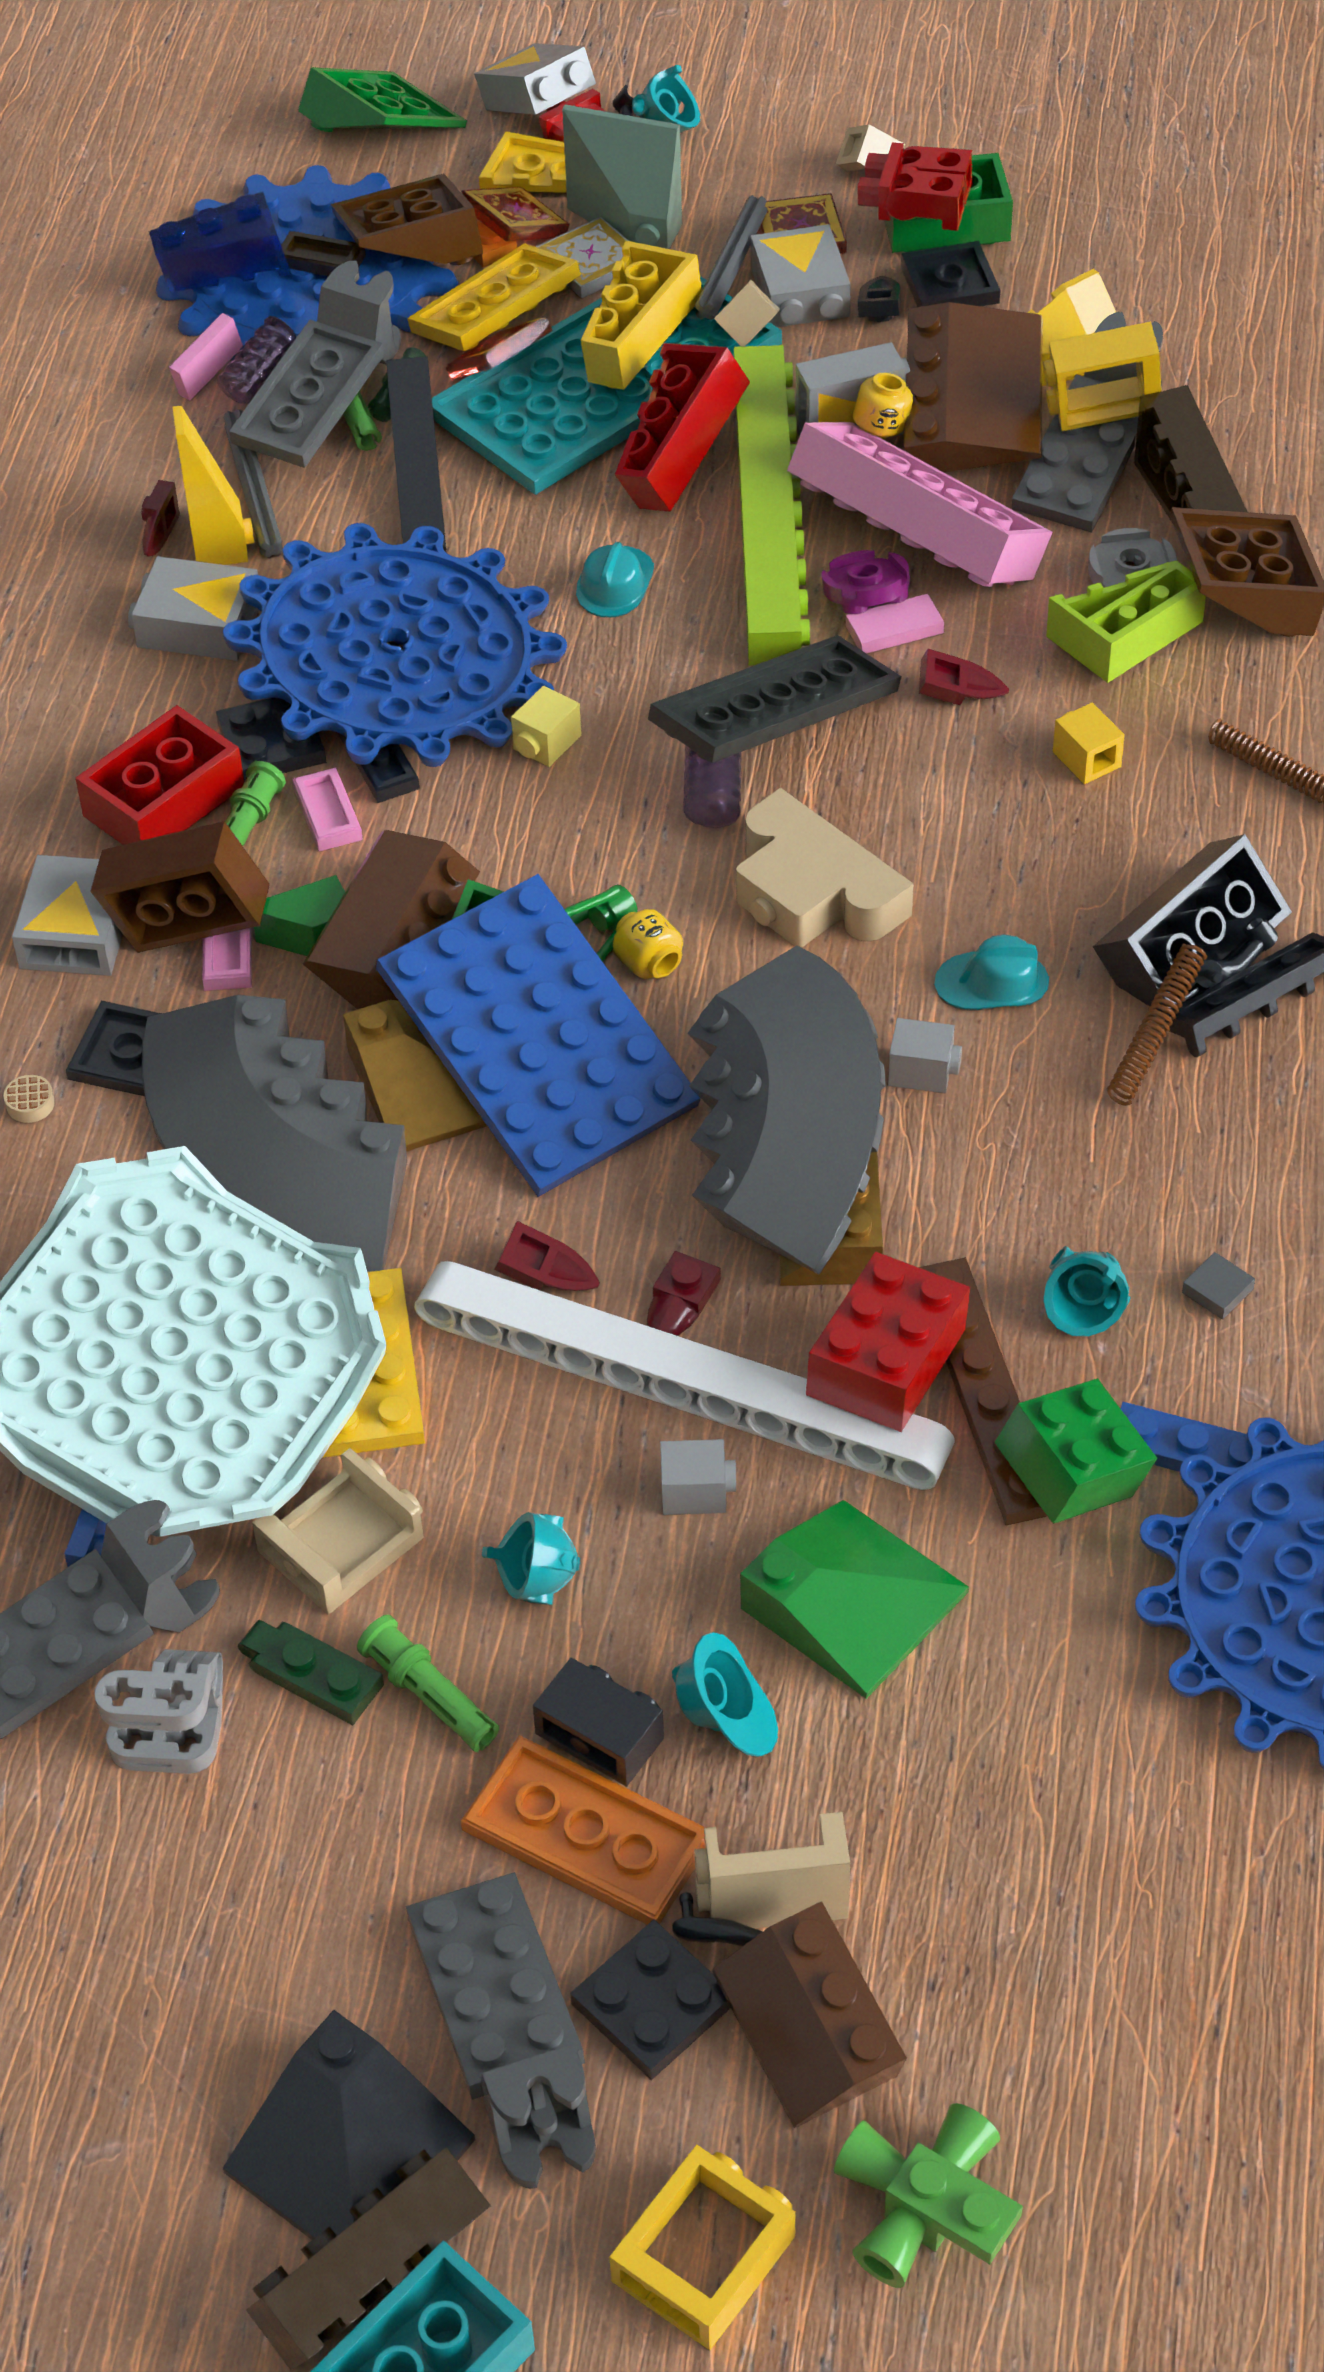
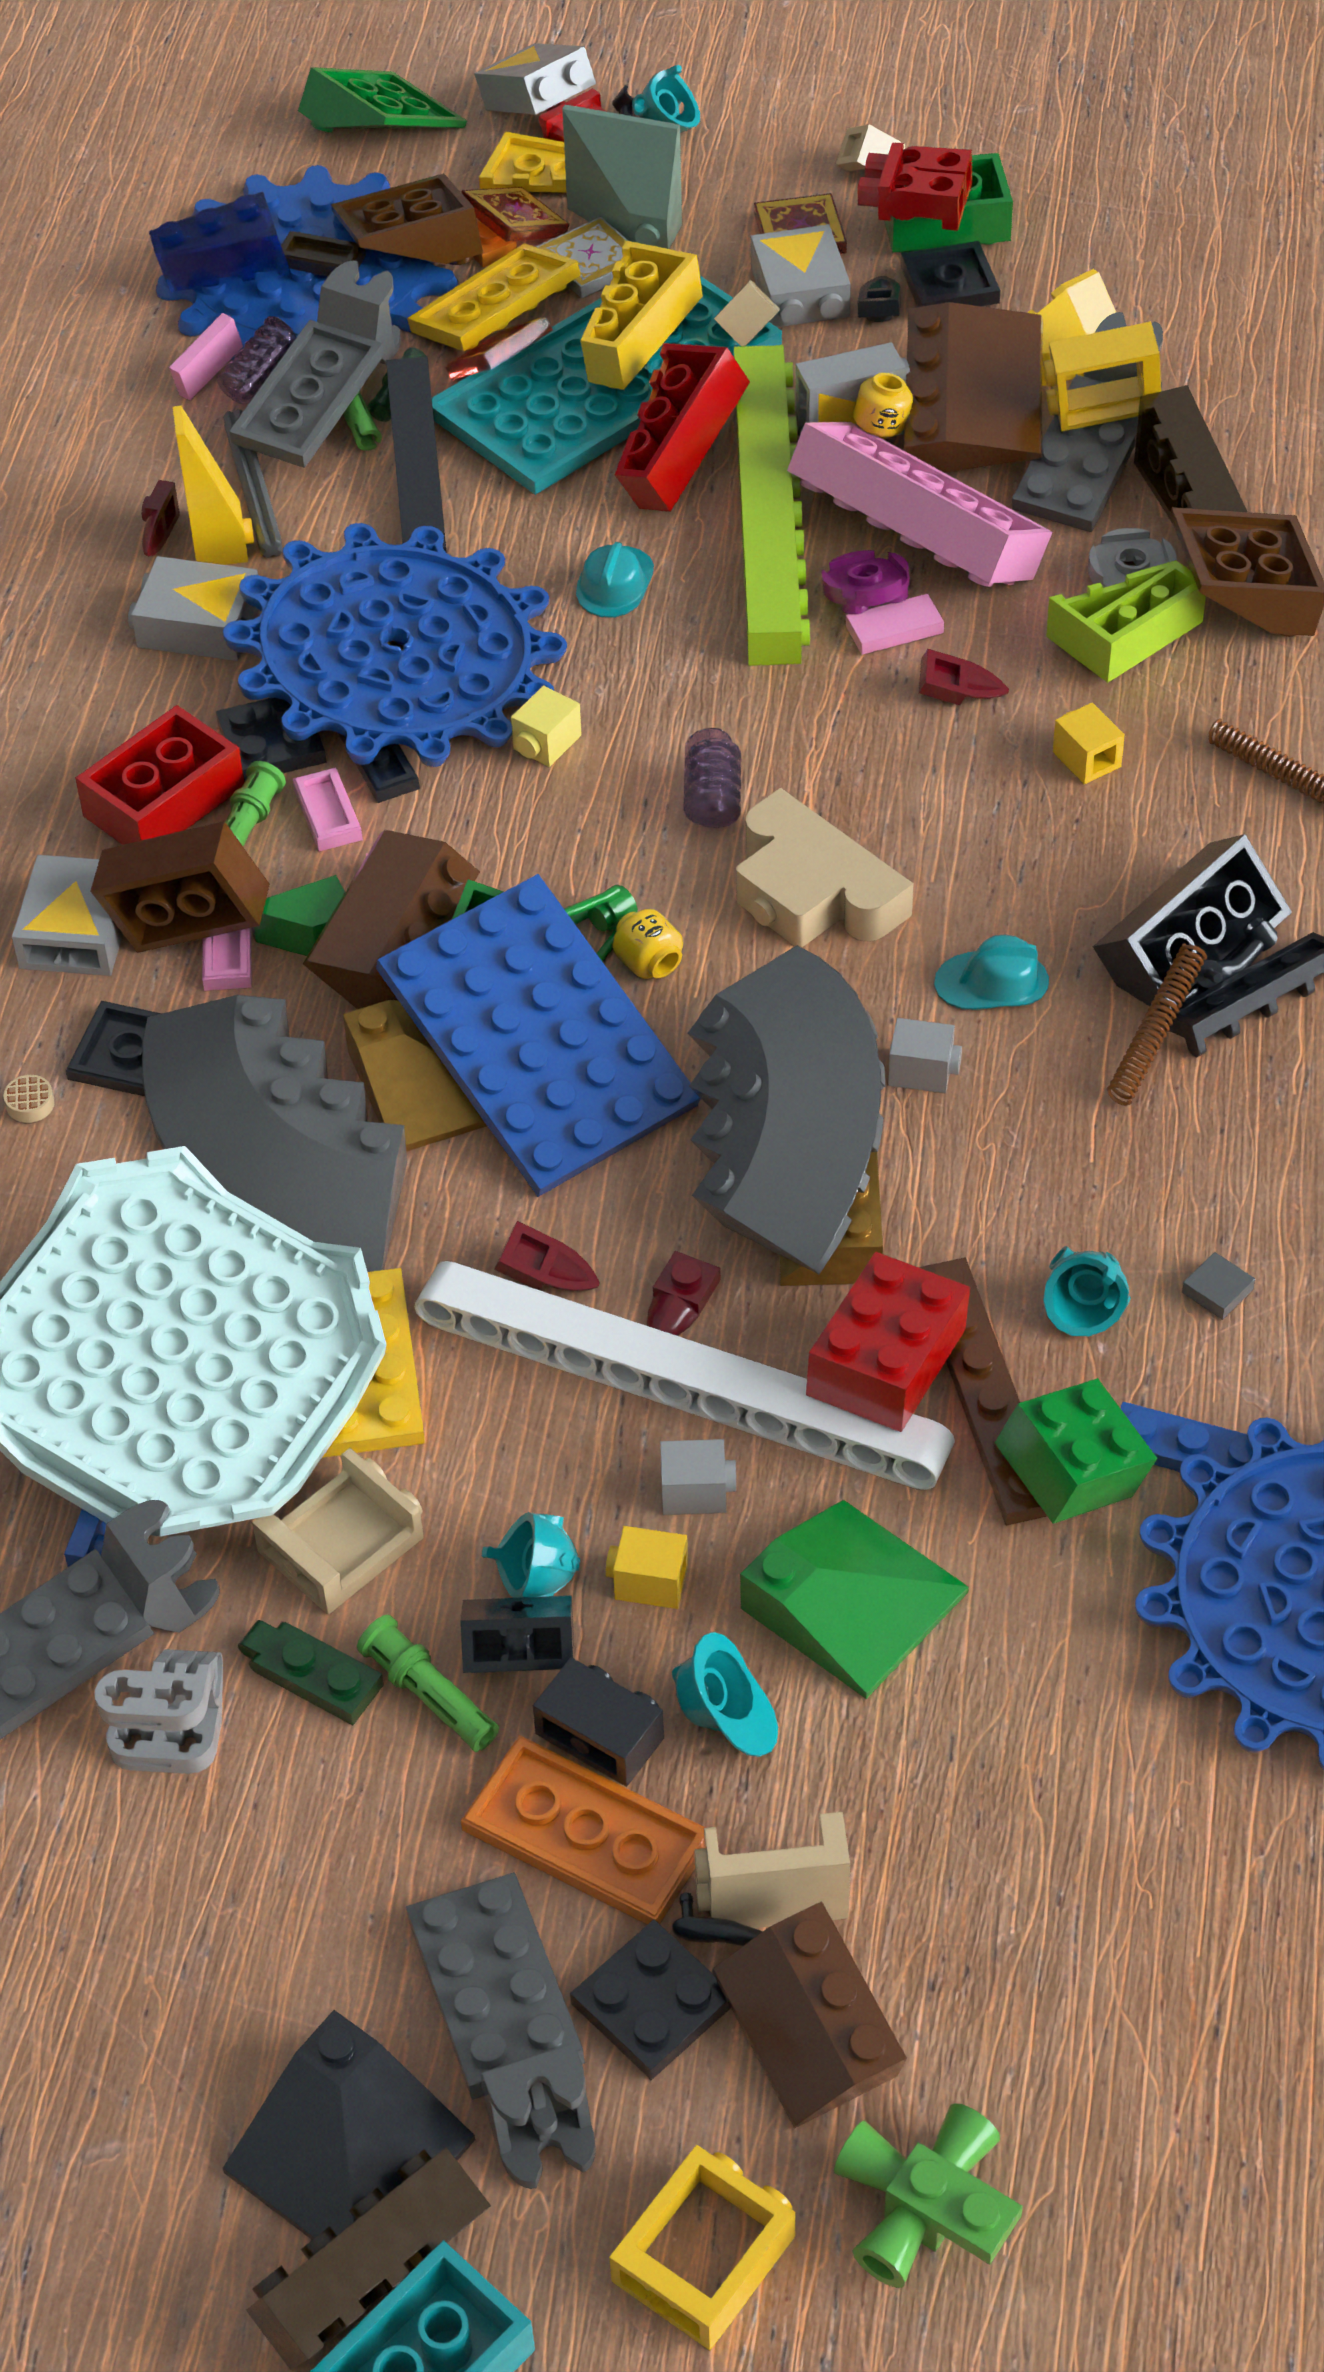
pearl dark grey plate [648,635,902,763] -> none
dark grey axle [694,195,768,320] -> none
none -> black brick [460,1596,574,1673]
none -> yellow brick [605,1526,688,1609]

